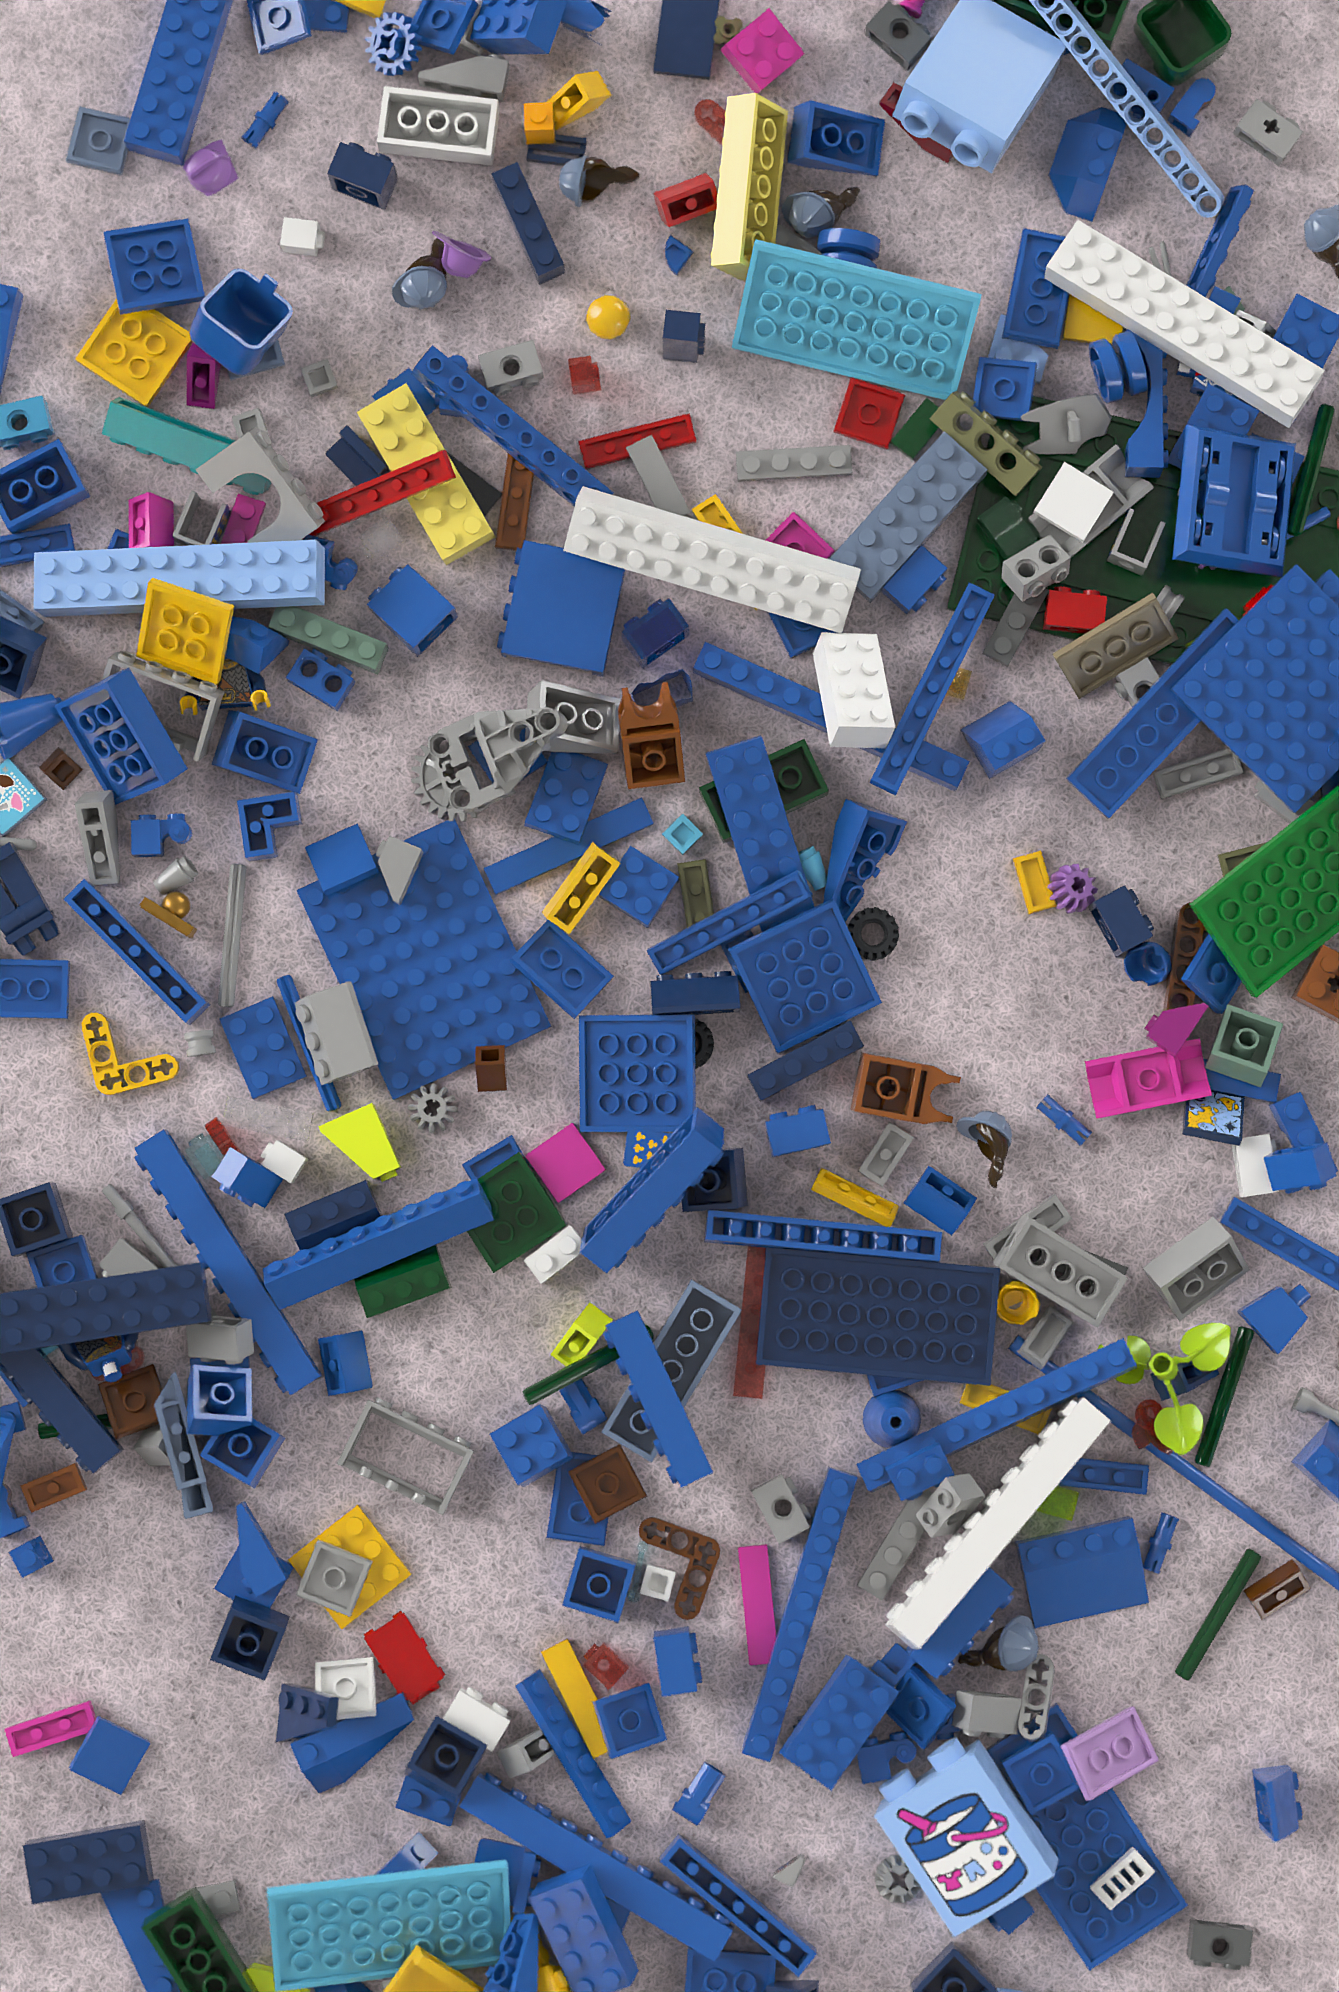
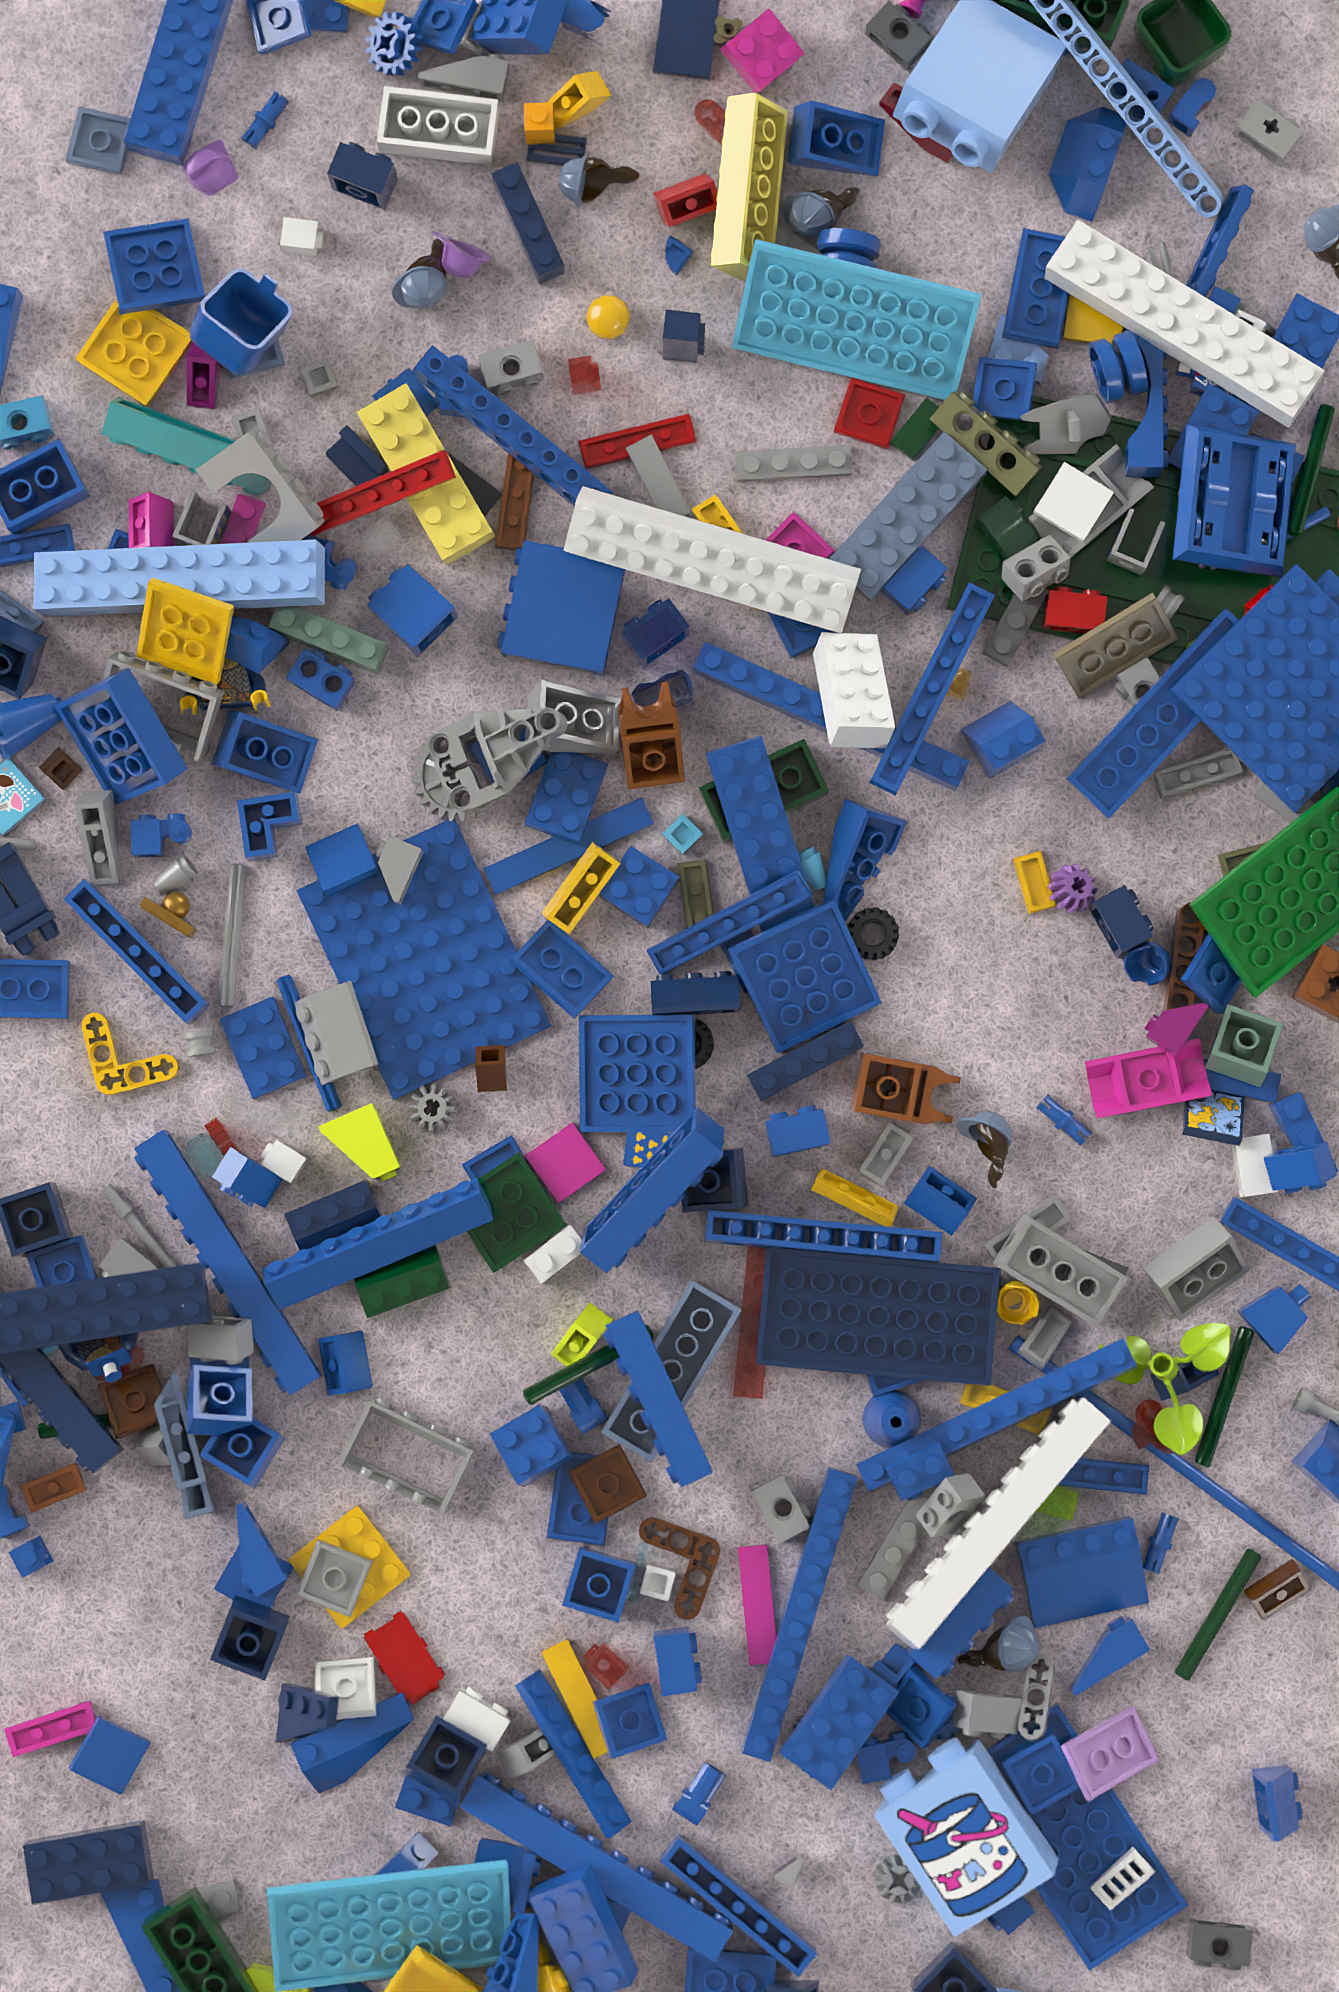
none -> blue slope [1069,1616,1150,1696]

